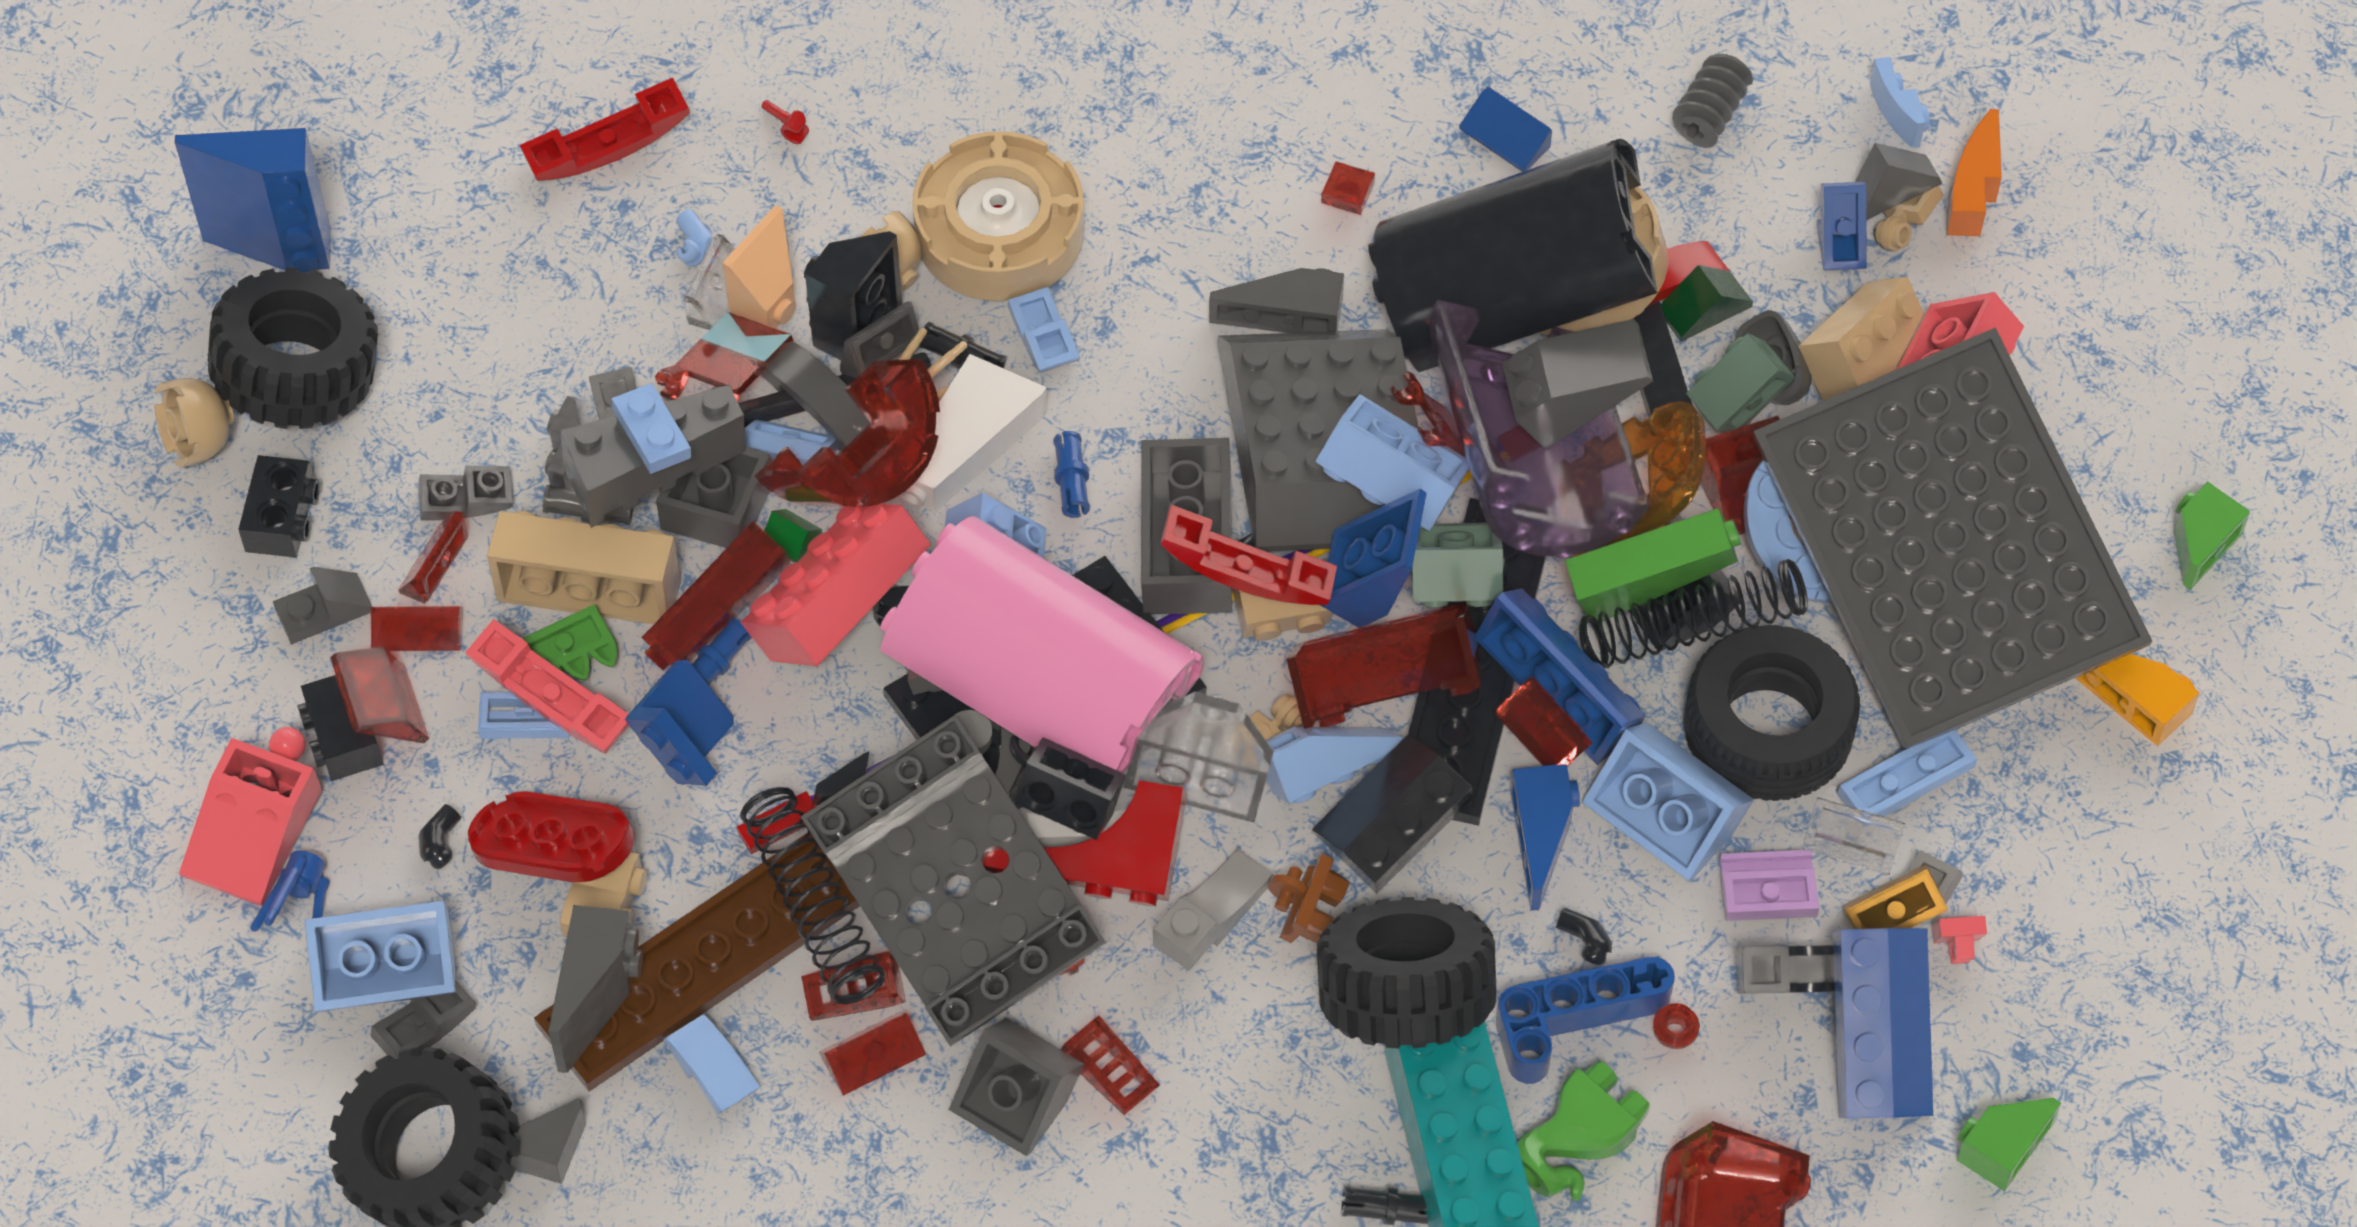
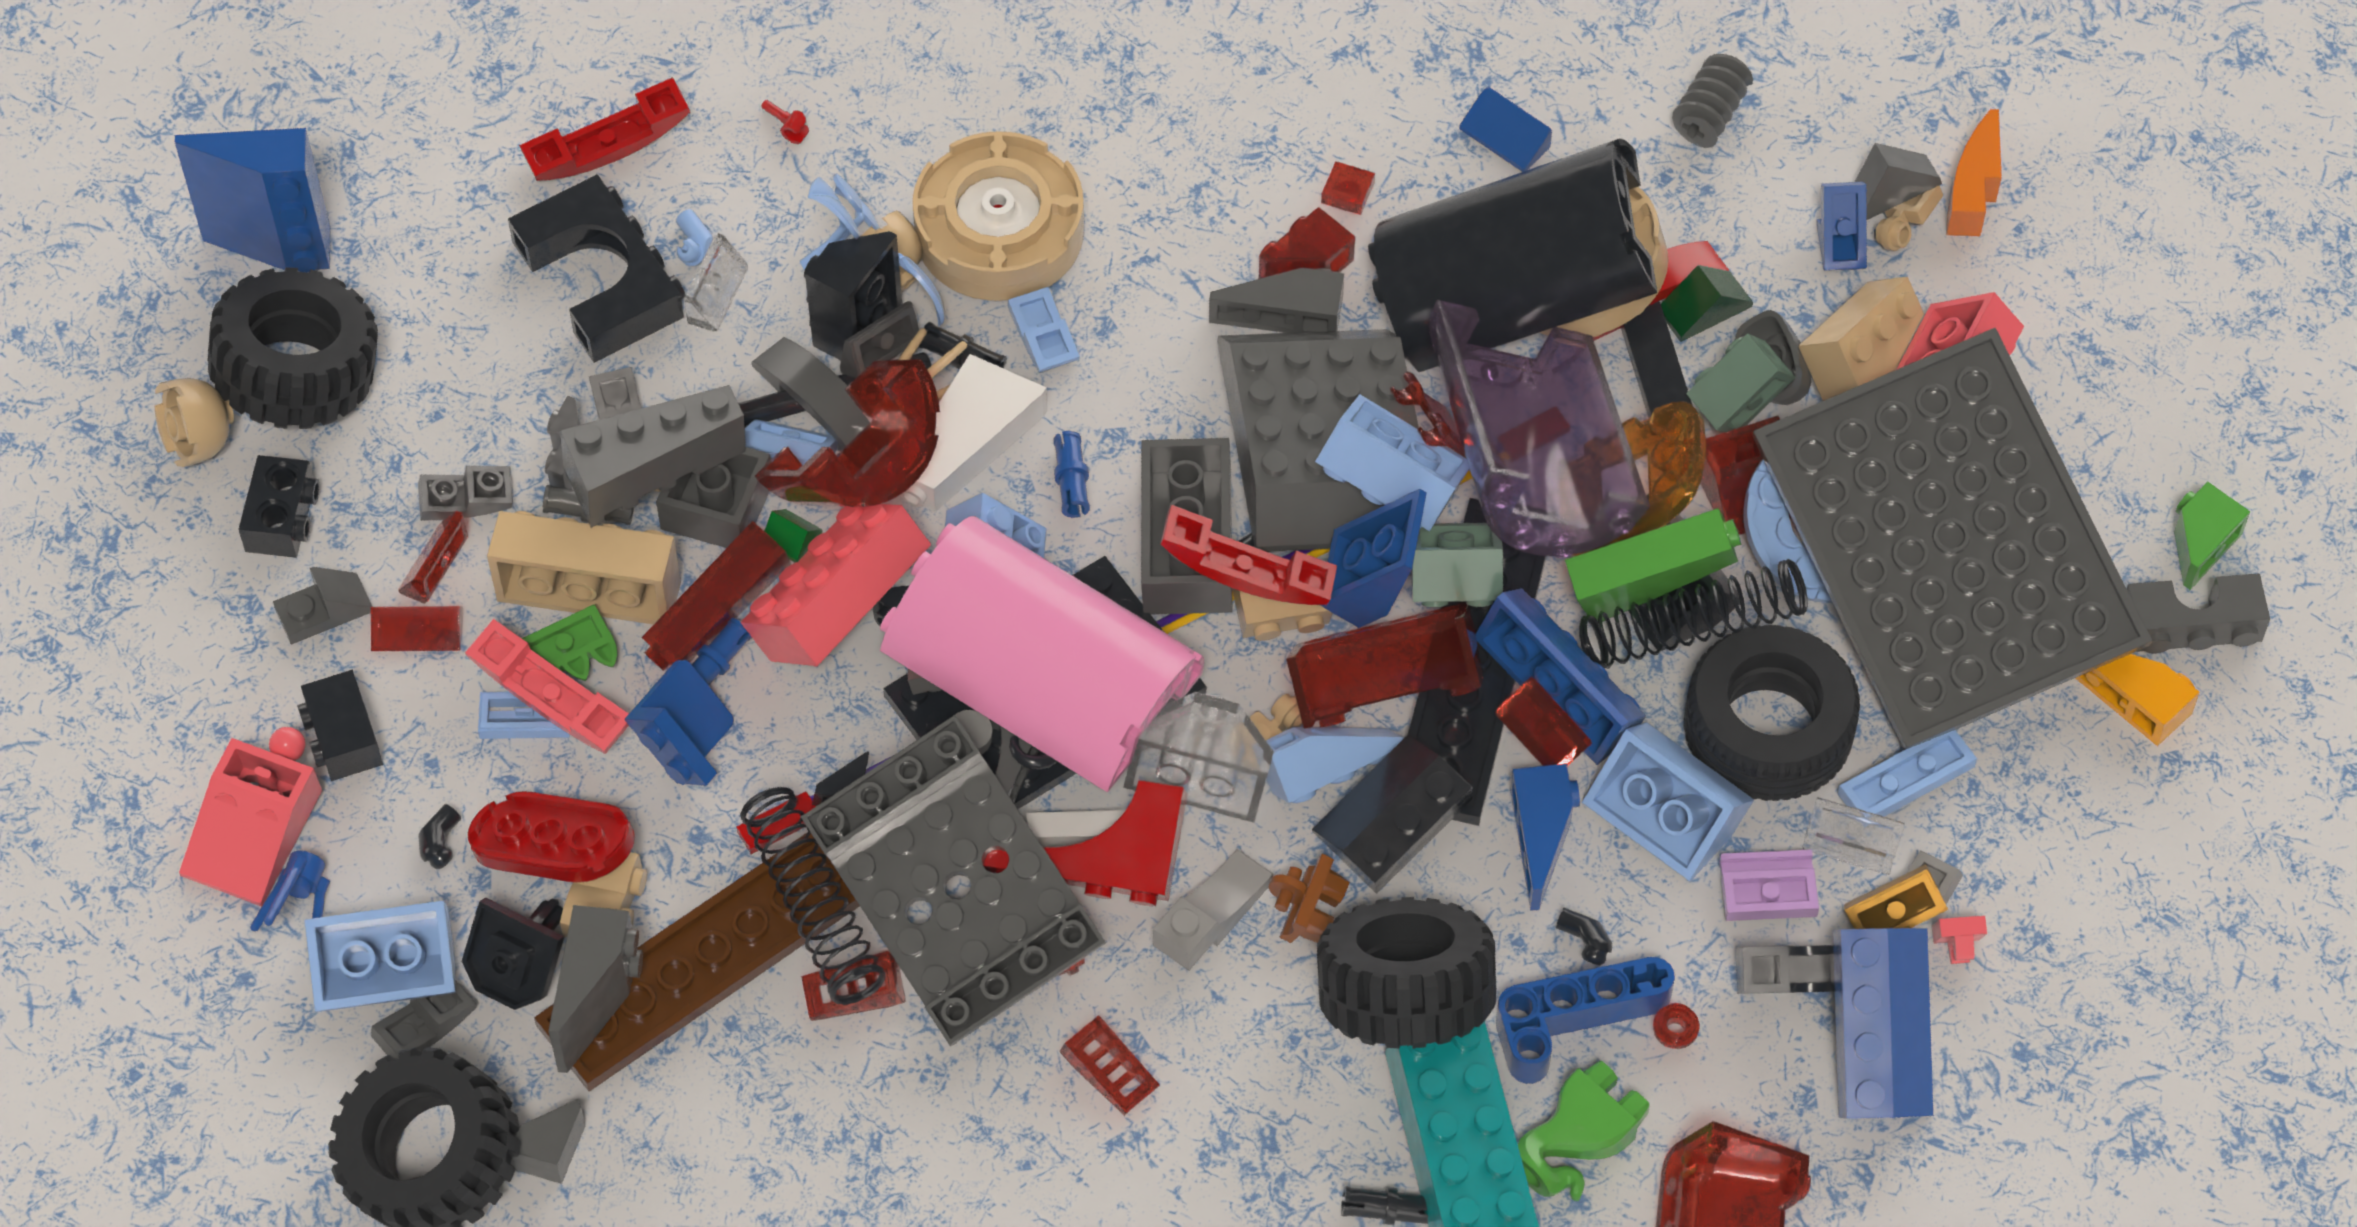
clear red slope [330,646,429,744] -> none
light blue plate [611,383,691,474] -> none
clear red flag [655,312,794,401] -> none
light blue slope [664,1014,760,1114] -> none
light nougat slope [723,205,796,335] -> none
clear red slope [819,1012,927,1096] -> none
dark grey slope [948,1018,1084,1156] -> none
black brick [1014,738,1126,840] -> none
dark grey slope [1503,319,1653,449] -> none
light blue slope [1869,57,1930,148] -> none
bright green slope [1957,1098,2061,1191] -> none
none -> black piece [462,897,565,1010]
none -> black arch [508,174,686,363]
none -> light blue plant [799,173,944,326]
none -> clear red slope [1258,207,1355,279]
none -> dark grey arch [2127,573,2270,654]

